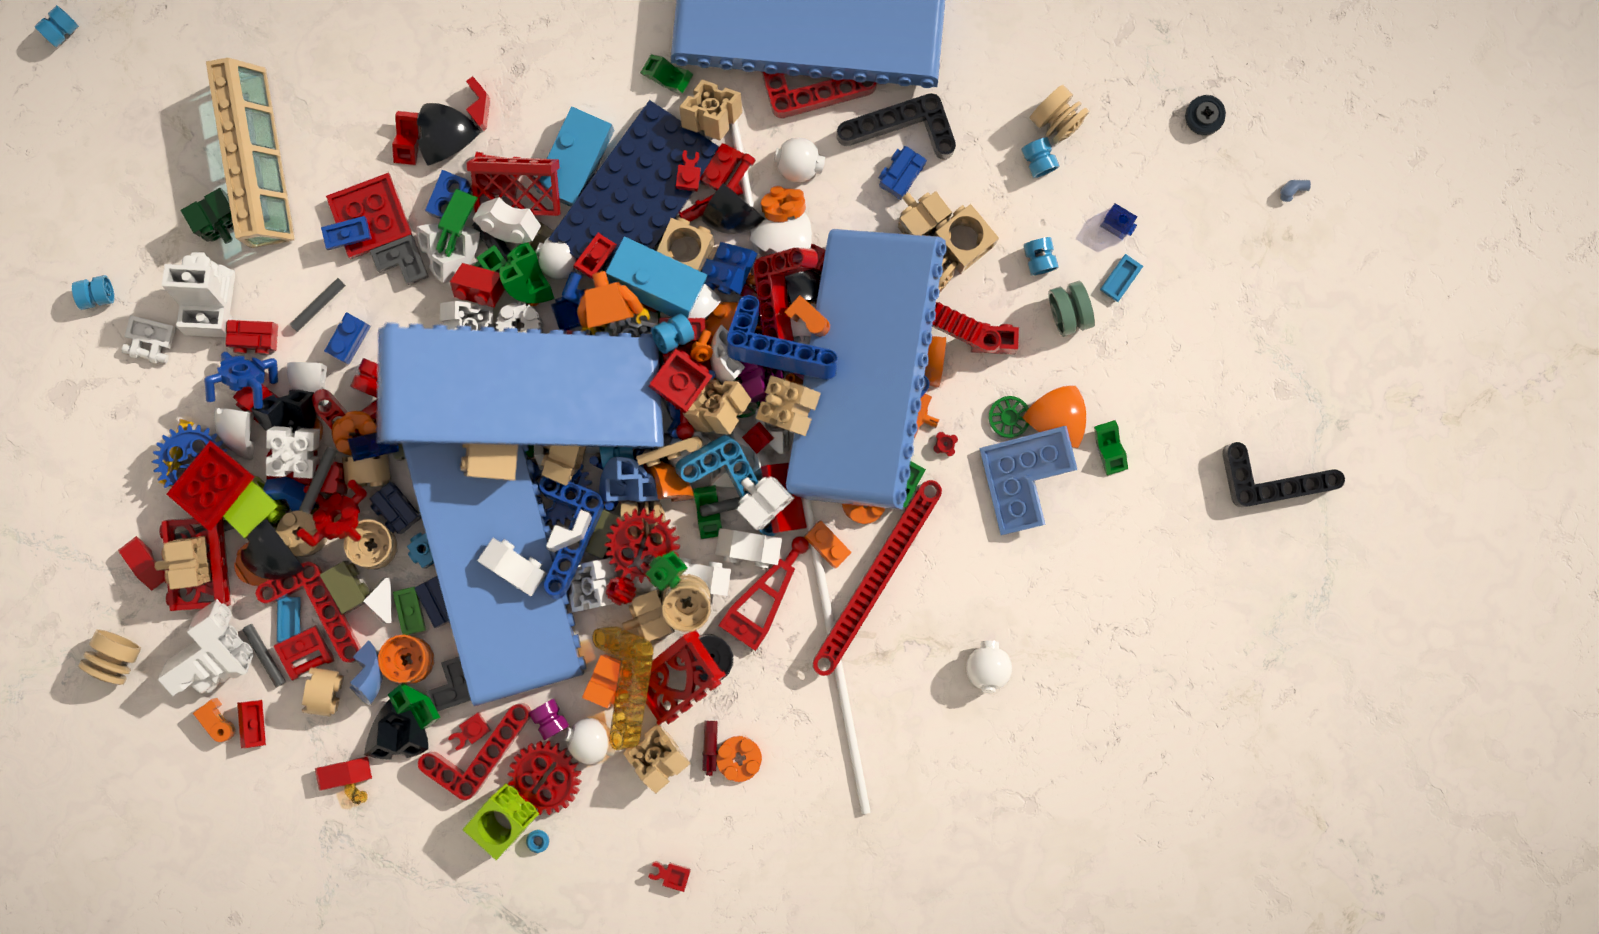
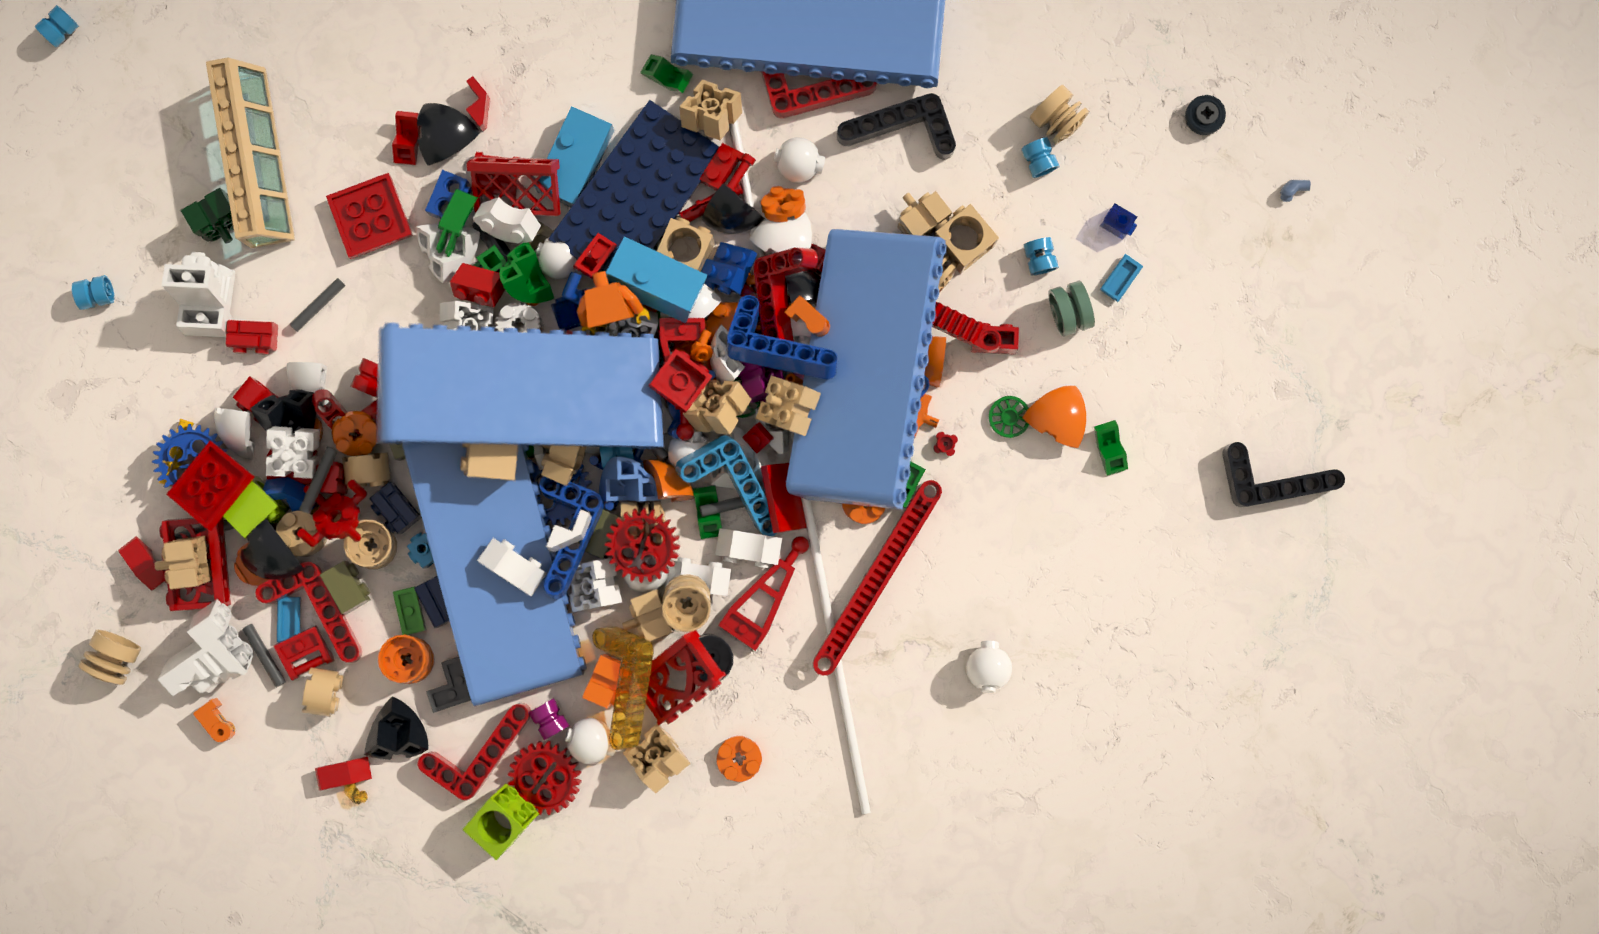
white plate [122,315,176,363] -> none
blue plate [204,352,278,409] -> none
red plate [237,700,266,748] -> none
blue plate [321,216,372,250] -> none
blue brick [324,312,371,365] -> none
clear blue plate [348,432,399,462] -> none
medium blue brick [349,640,383,705] -> none
white slope [364,578,391,623] -> none
dark grey plate [370,235,429,285] -> none
green slope [388,683,441,730] -> none
red plate [448,712,492,750] -> none
dark azure plate [526,830,549,853] -> none
red gear [606,575,637,606] -> none
tan plate [636,436,703,467] -> none
green brick [646,551,688,591] -> none
red plate [648,861,691,892] -> none
dark azure wheel [651,313,694,354] -> none
red plate [675,150,701,192] -> none
dark red piece [702,720,718,776] -> none
white brick [737,477,795,530] -> none
orange plate [804,520,852,569] -> none
blue brick [878,146,927,200] -> none
medium blue plate [979,426,1078,535] -> none

